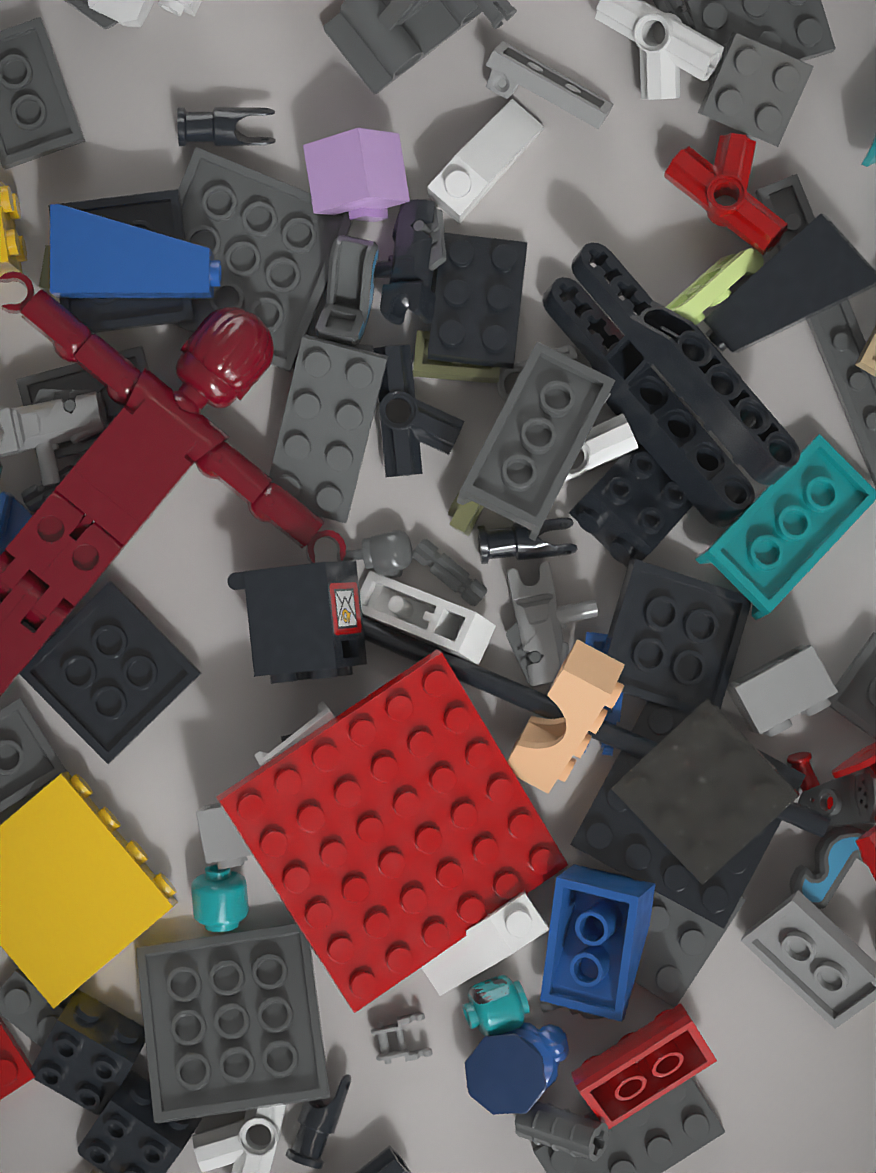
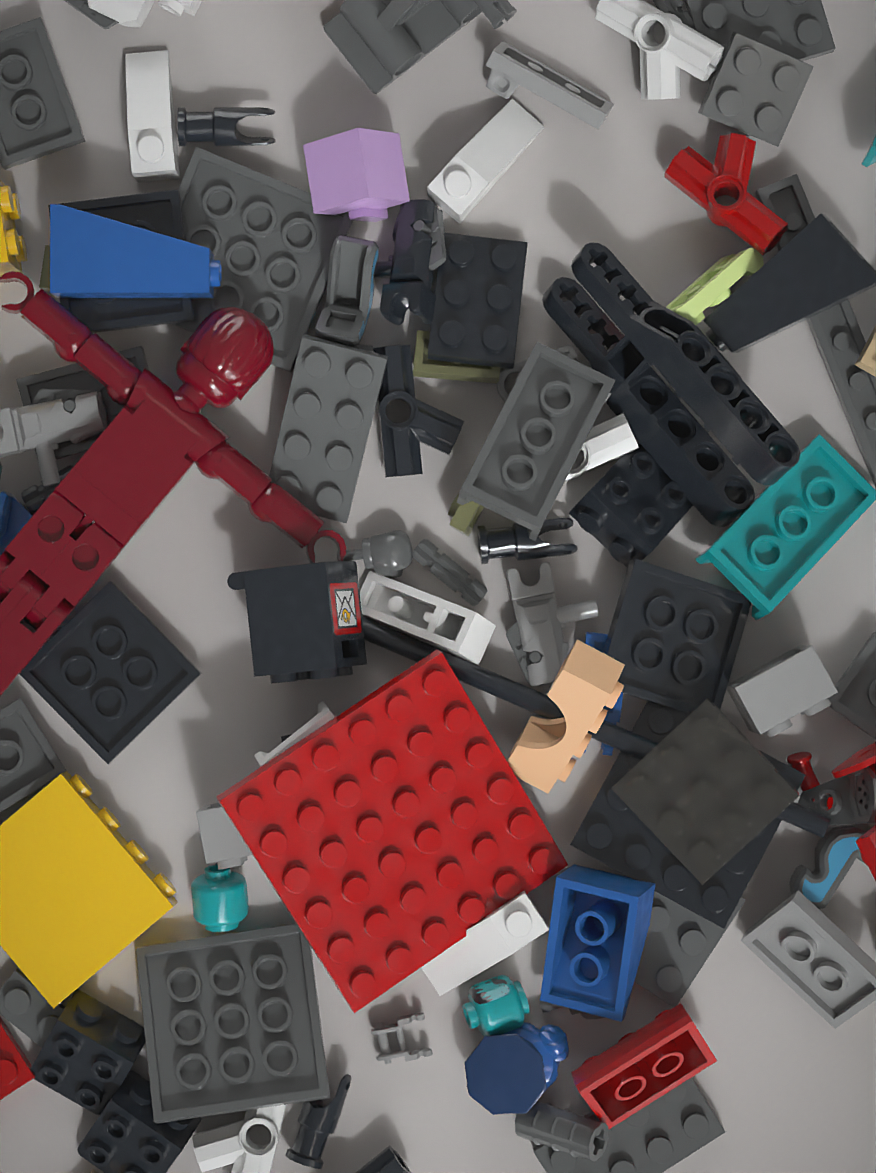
none -> white slope [125,50,180,183]

